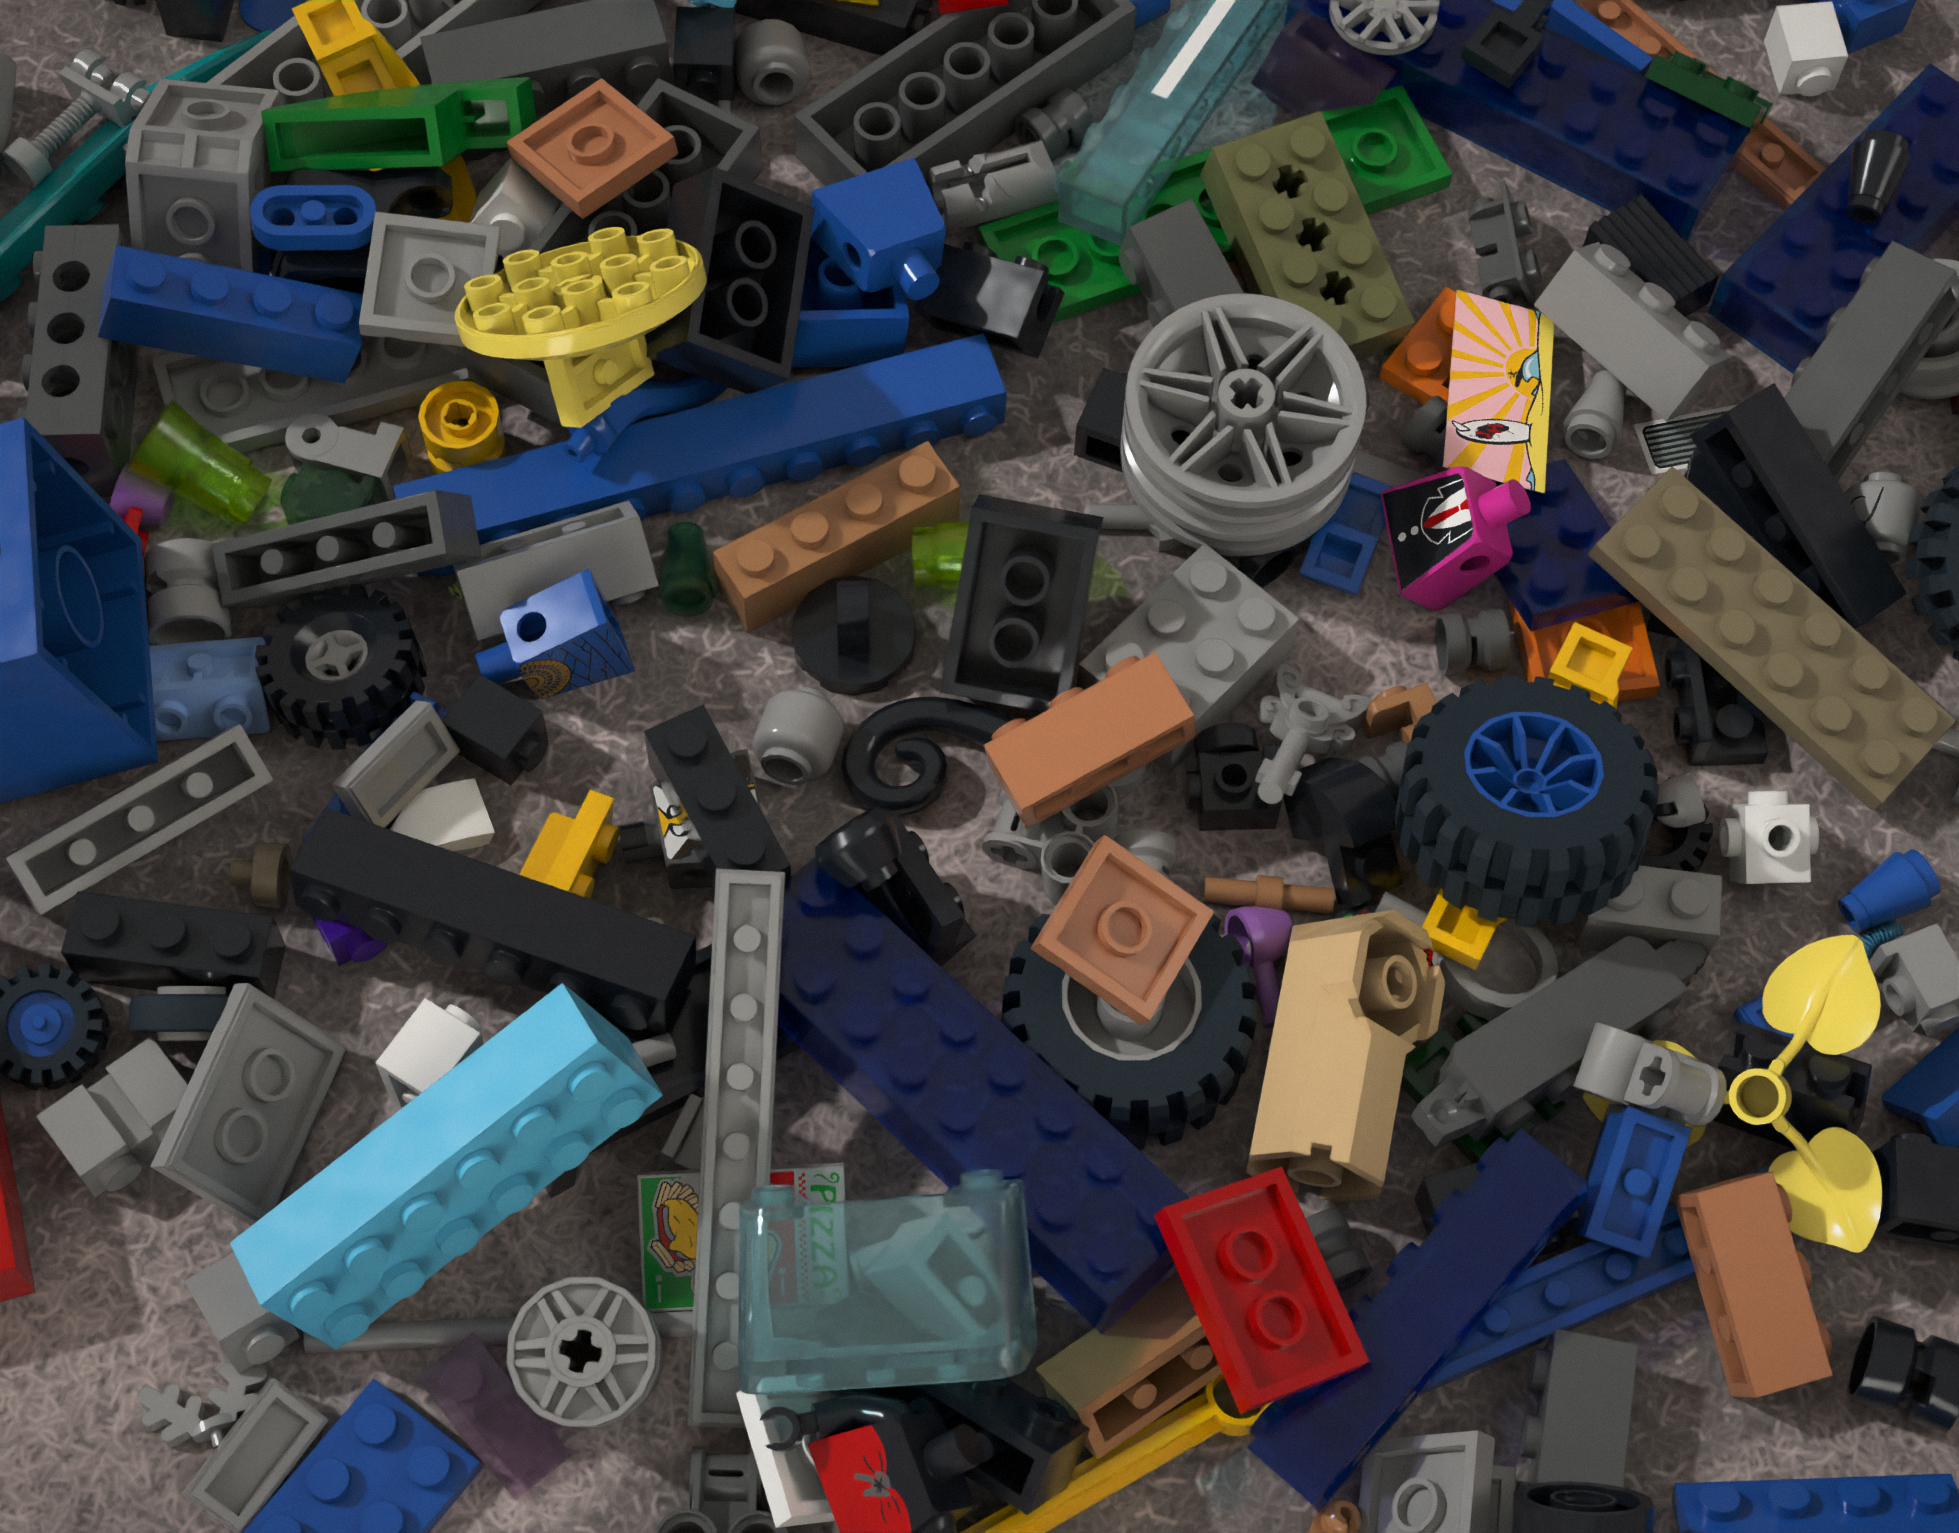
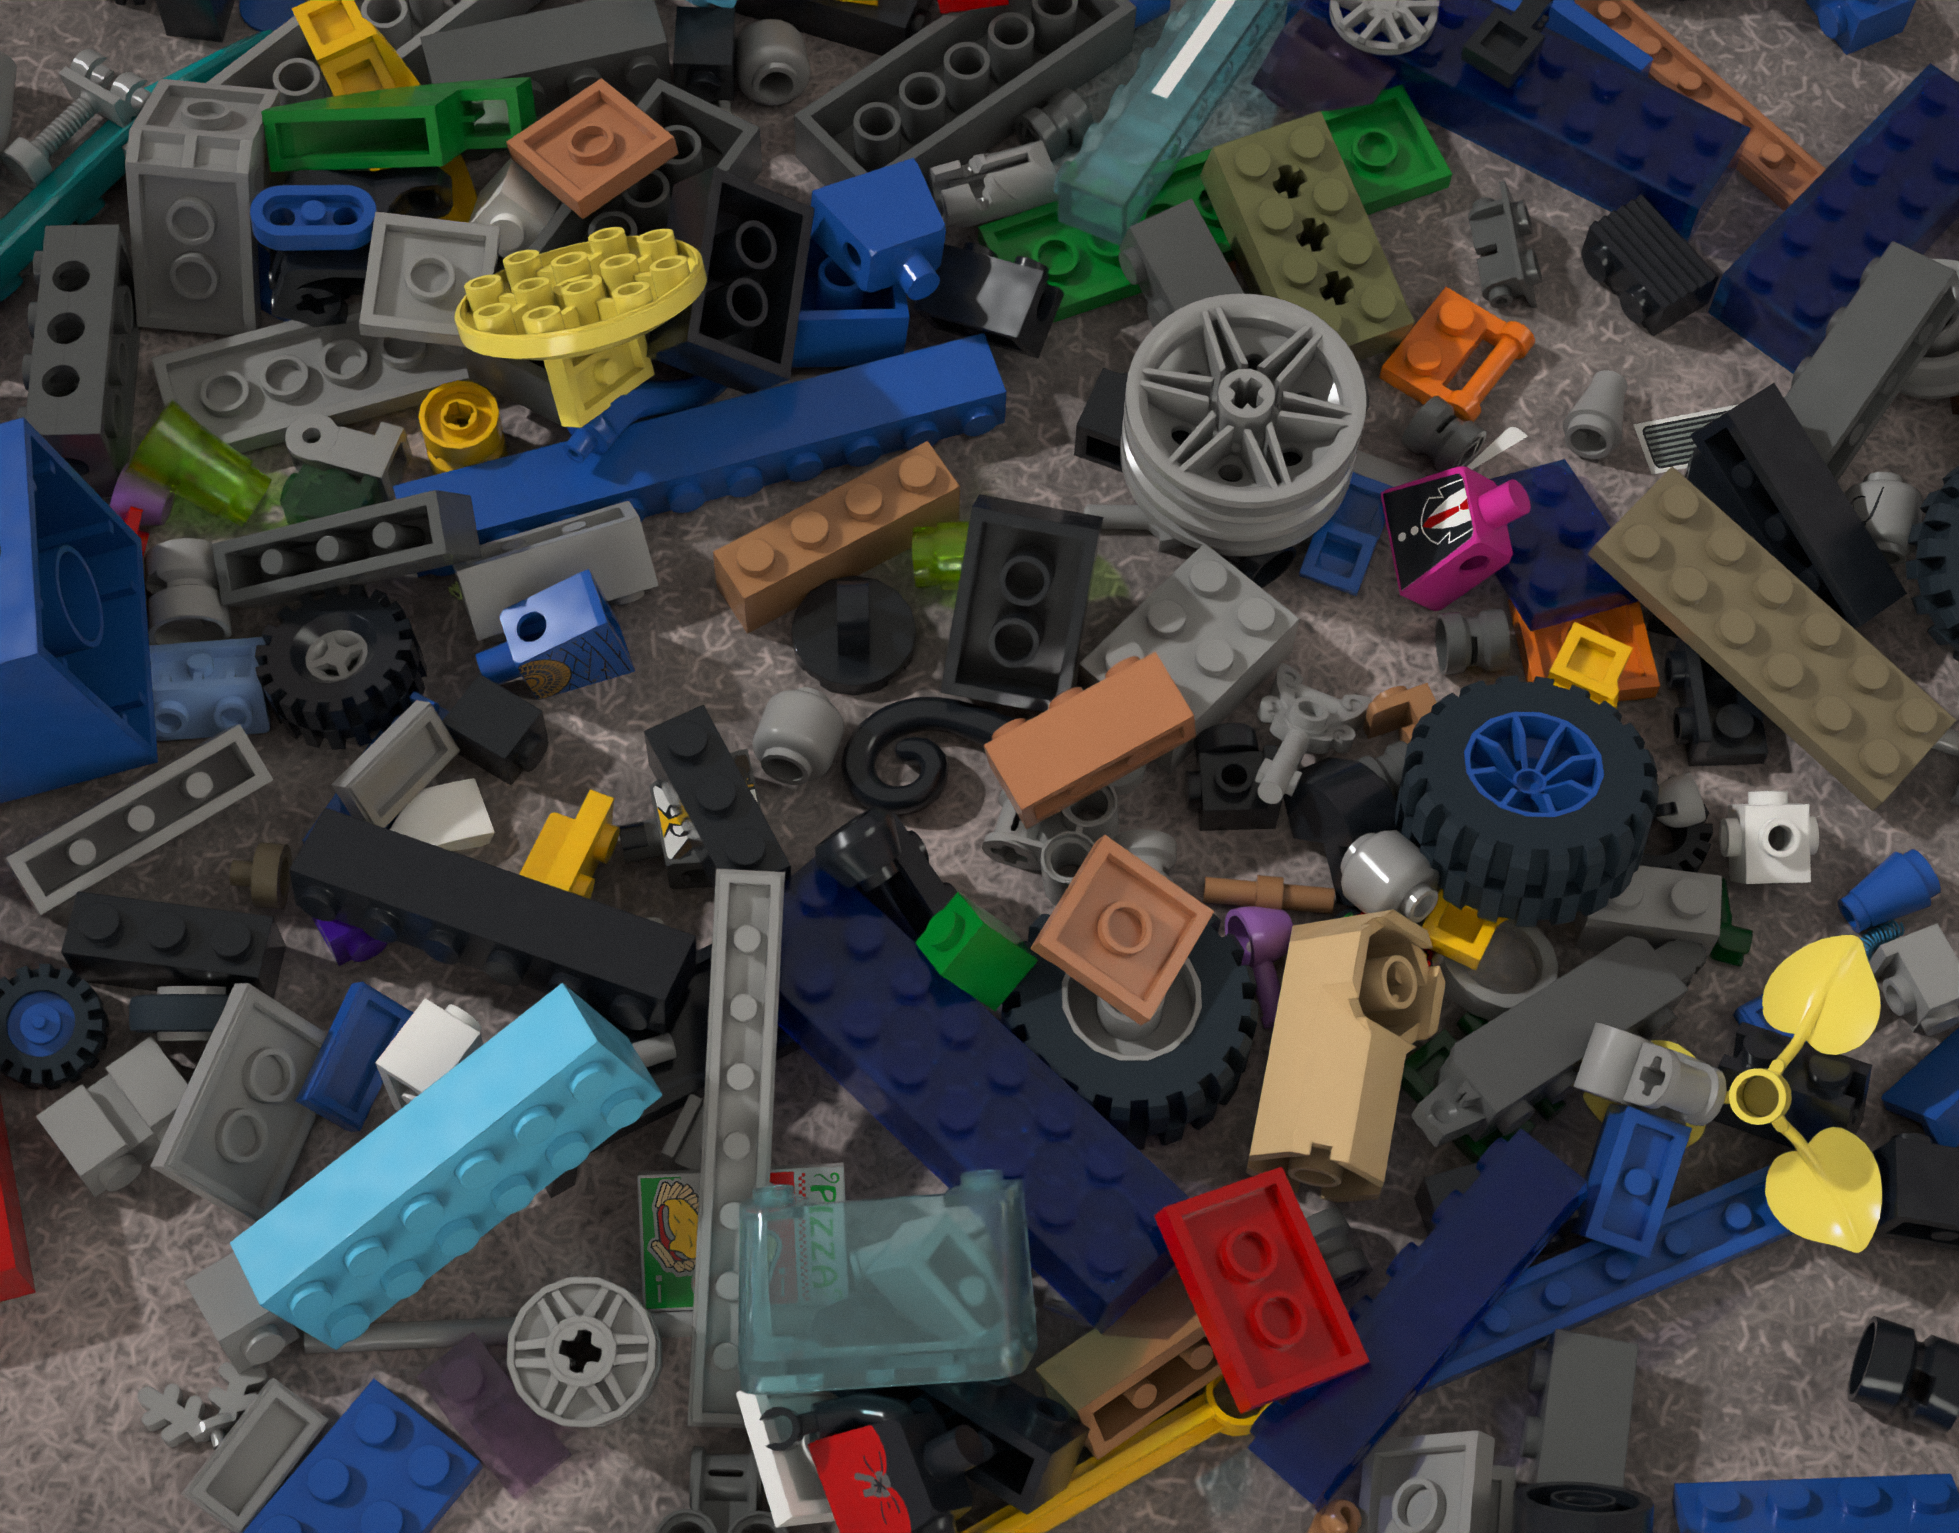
blue brick [98,245,363,384] -> none
clear green cone [656,522,719,617] -> none
sticker [1443,290,1554,494] -> none
light grey brick [1534,242,1732,421] -> none
dark green plate [1645,51,1773,129] -> none
nougat brick [1673,1172,1833,1398] -> none
white brick [1764,1,1848,96] -> none
black cone [1846,130,1911,224] -> none
none -> blue tile [295,981,413,1132]
none -> green brick [915,892,1038,1011]
none -> light grey head [1340,830,1440,923]
none -> dark green hand [1709,878,1753,967]

